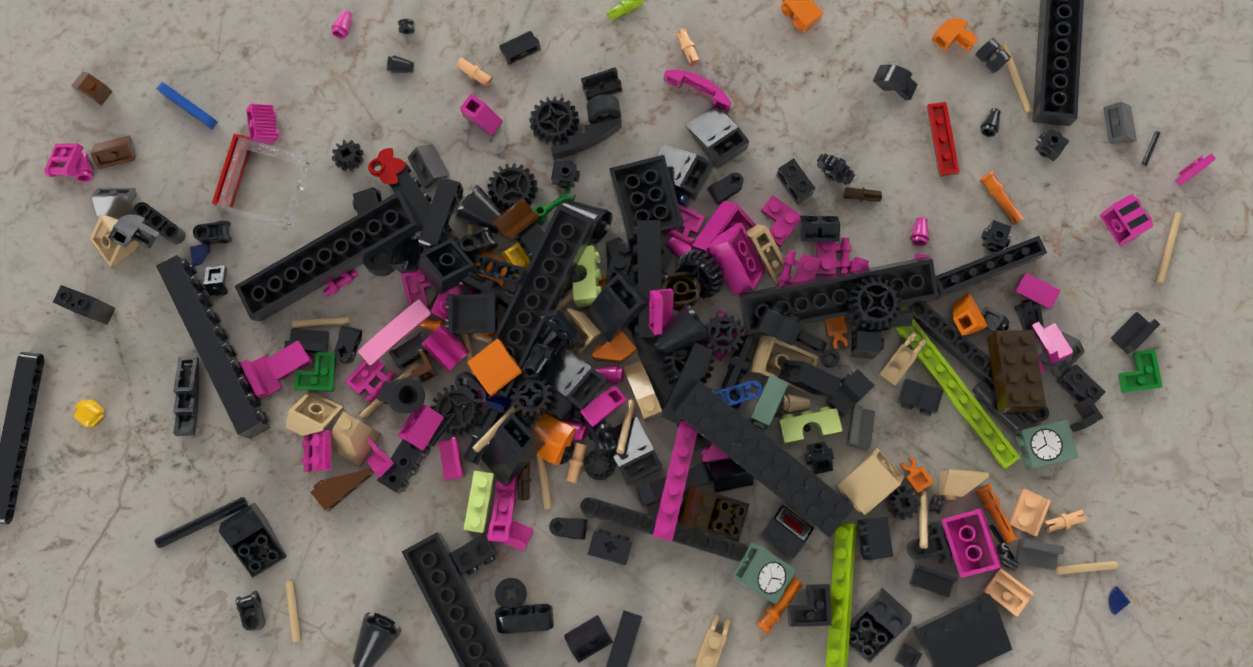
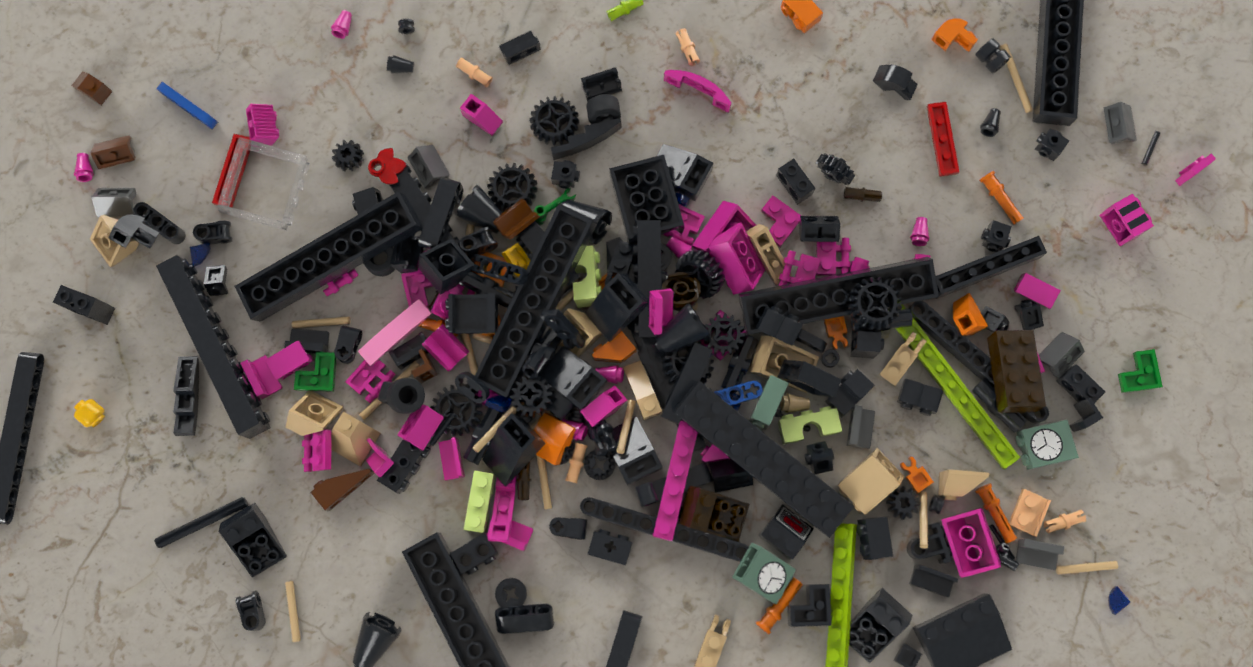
dark pink plate [45,143,84,177] -> none
orange slope [467,338,522,396] -> none
black panel [564,615,613,663] -> none
black slope [685,105,749,169] -> none
black piece [707,173,744,205] -> none
light nougat plate [982,568,1034,617] -> none
panel [1032,322,1073,364] -> none
black panel [1111,312,1160,354] -> none
tan bar [1156,212,1183,285] -> none

